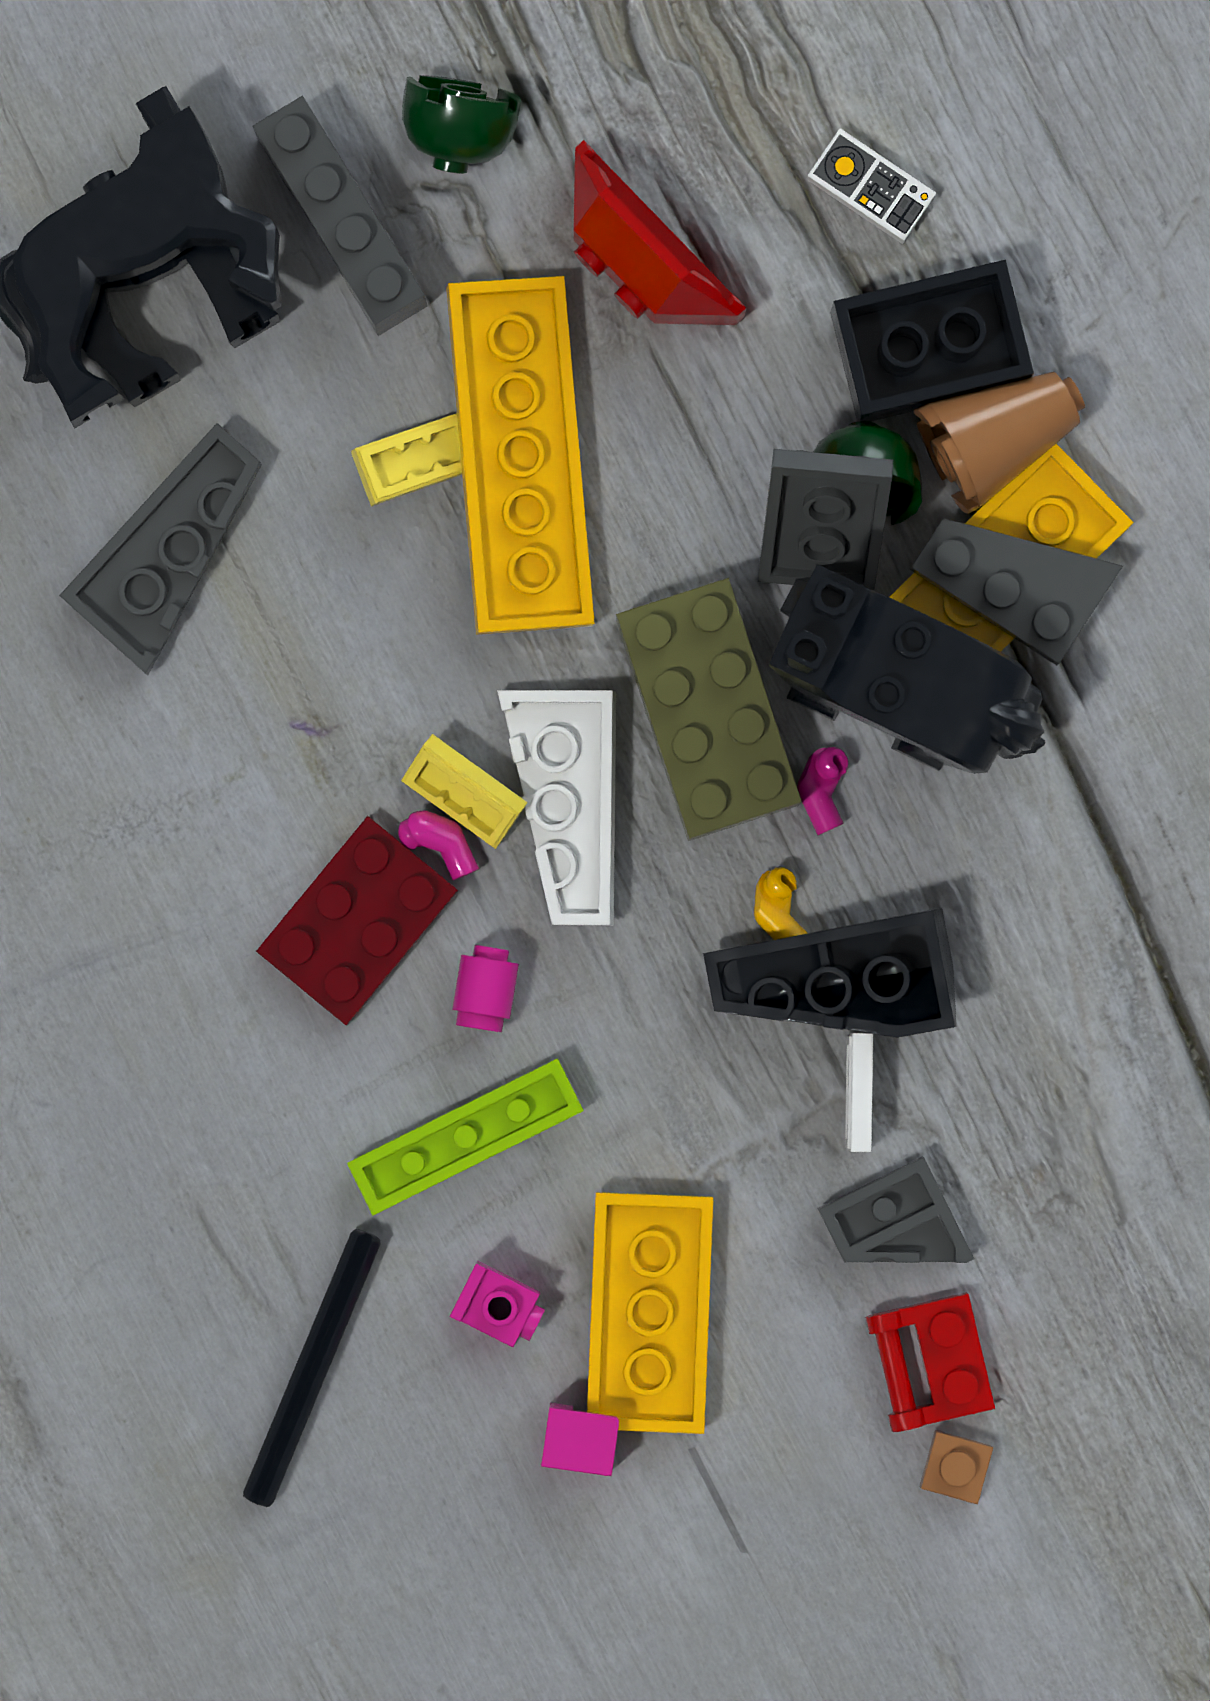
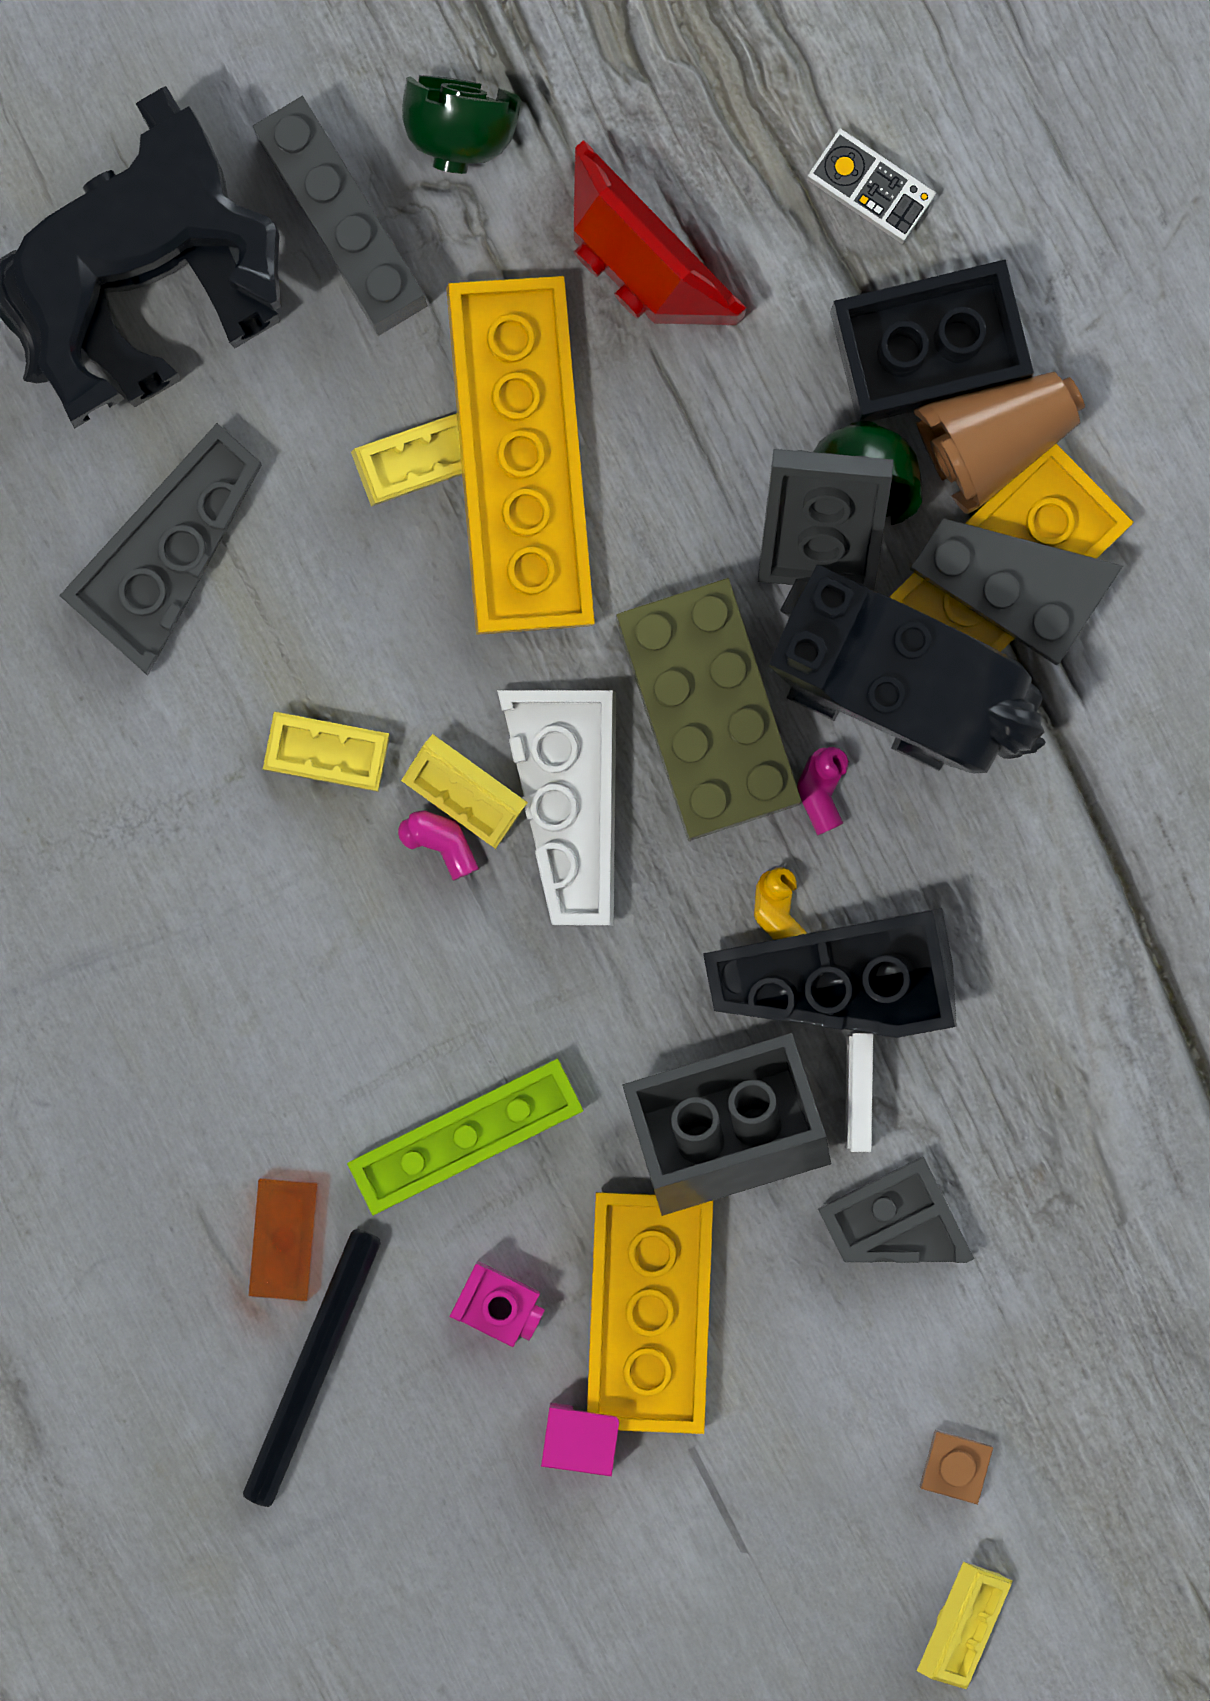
dark red plate [256,816,459,1026] -> none
dark pink brick [452,945,519,1033] -> none
red plate [865,1292,995,1432] -> none
none -> clear orange plate [249,1178,319,1301]
none -> light yellow plate [263,712,390,792]
none -> dark grey brick [622,1033,831,1216]
none -> light yellow plate [917,1562,1012,1689]

